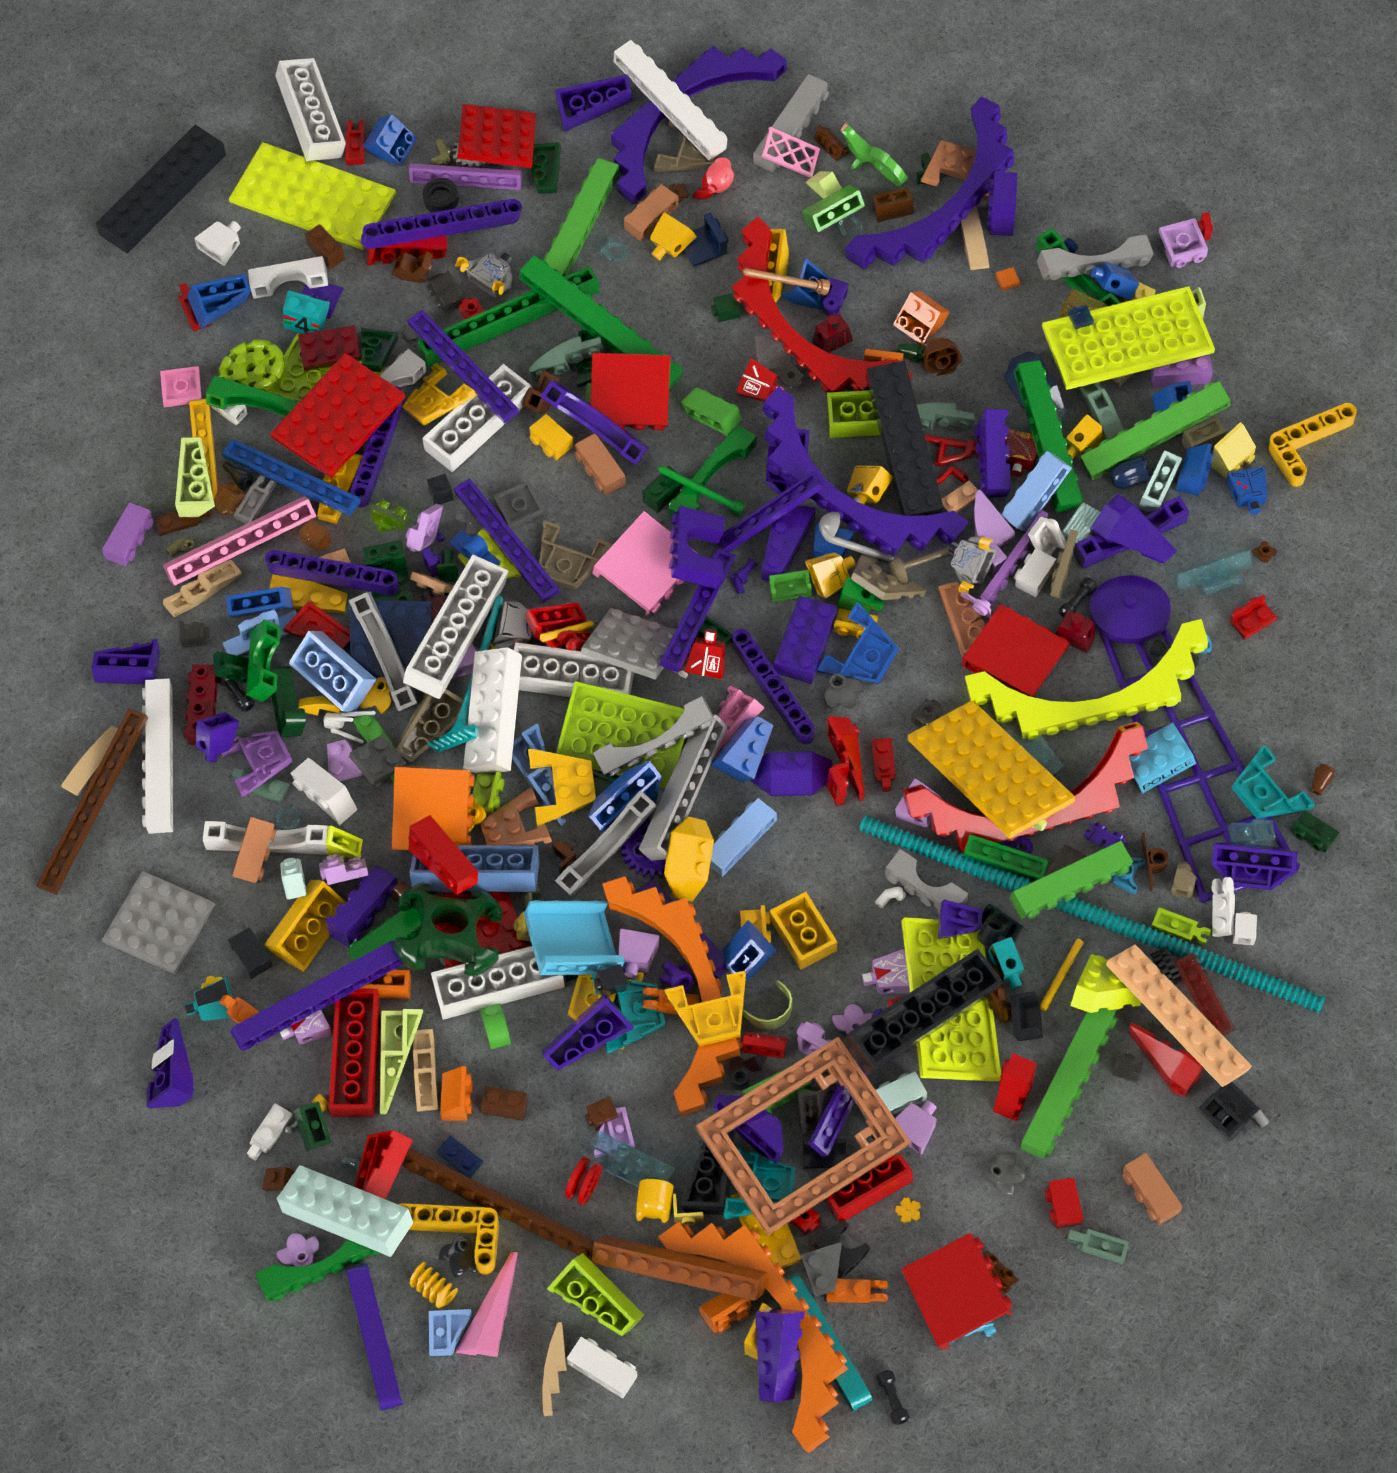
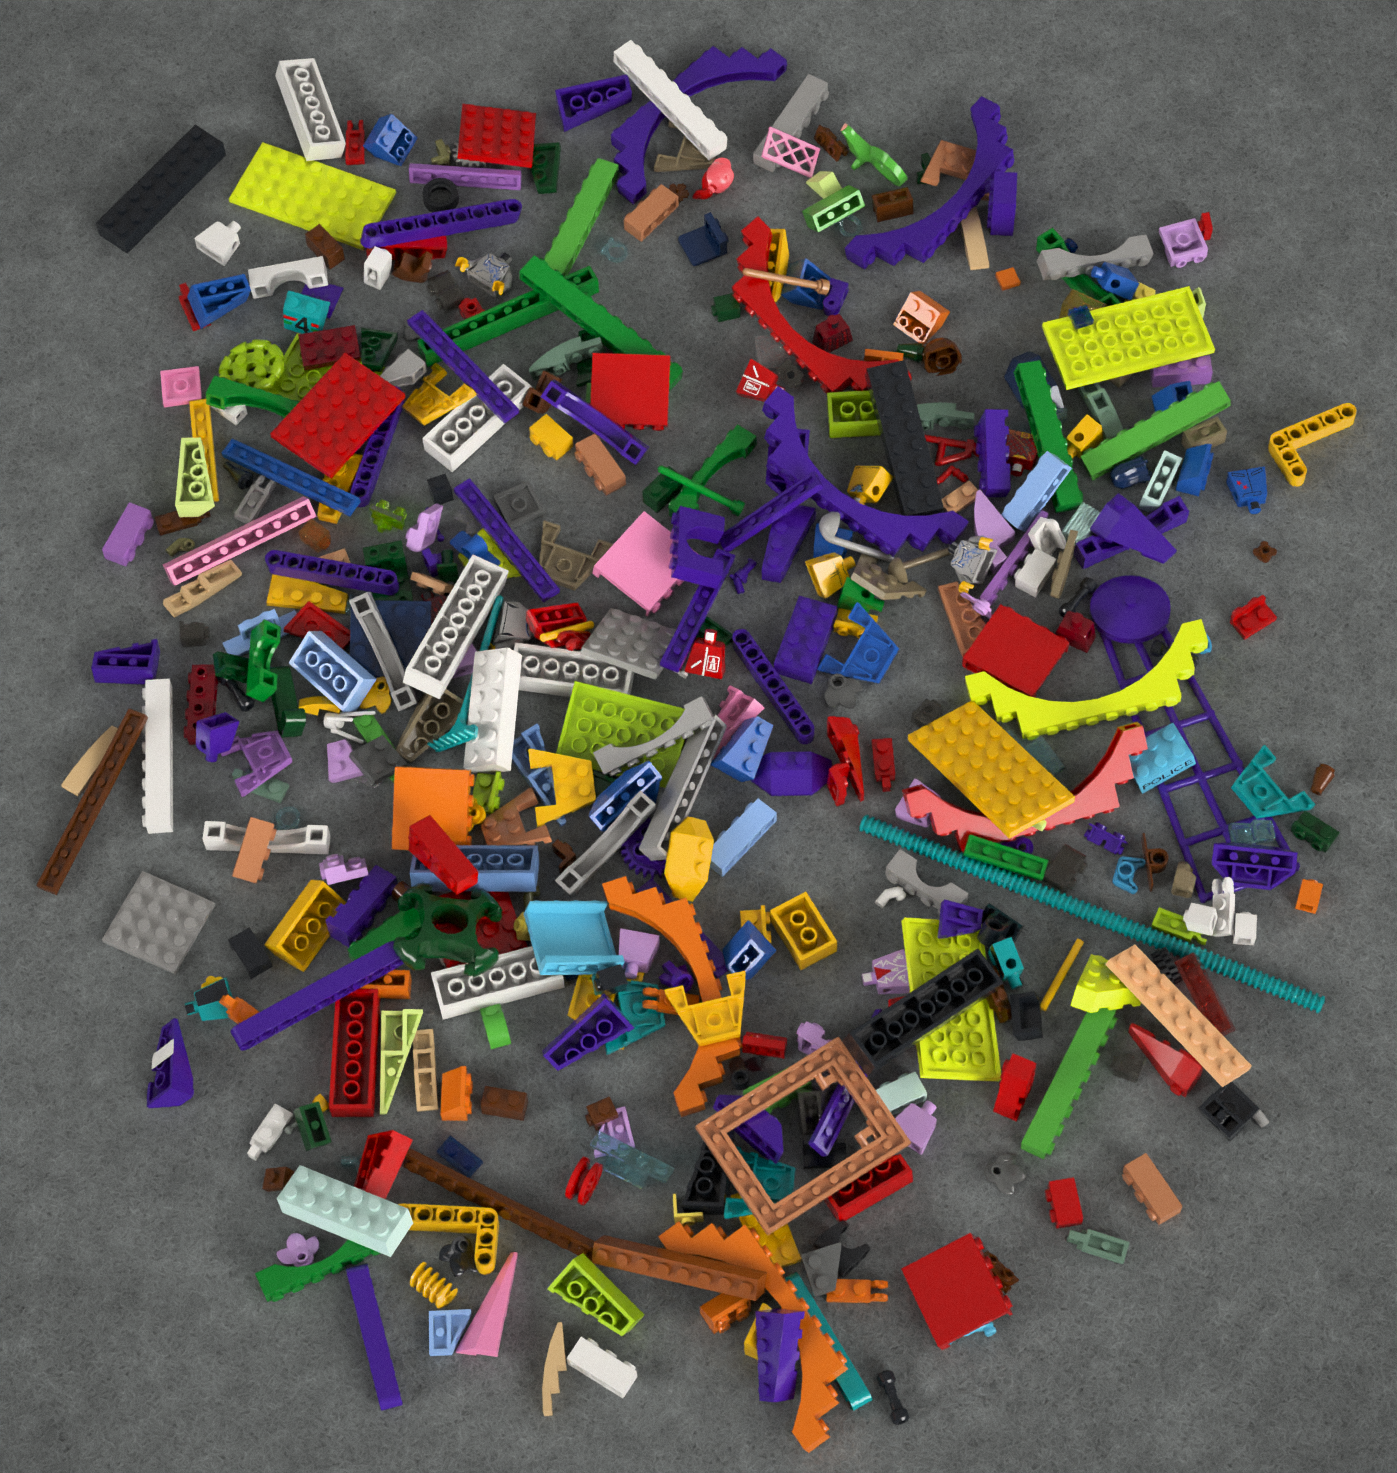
clear orange brick [214,483,246,515] -> none
blue brick [226,587,293,618] -> none
lavender torso [279,1010,332,1045] -> none
light aqua brick [280,858,307,899] -> none
white wedge [291,757,358,825] -> none
neon yellow slope [326,825,363,858] -> none
yellow piece [636,1179,674,1224] -> none
yellow torso [650,212,696,261] -> none
bright green brick [681,387,742,435] -> none
yellowish green piece [743,980,792,1030] -> none
bright green hinge [769,570,812,603] -> none
red brick [790,1208,820,1236] -> none
lavender plate [832,1004,873,1035] -> none
yellow plant [895,1197,921,1223] -> none
bright green brick [1010,841,1133,919] -> none
clear light blue bracket [1176,548,1252,595] -> none
light yellow slope [1211,422,1256,479] -> none
none -> white brick [364,246,392,290]
none -> white brick [1183,903,1218,936]
none -> orange brick [1295,879,1323,914]

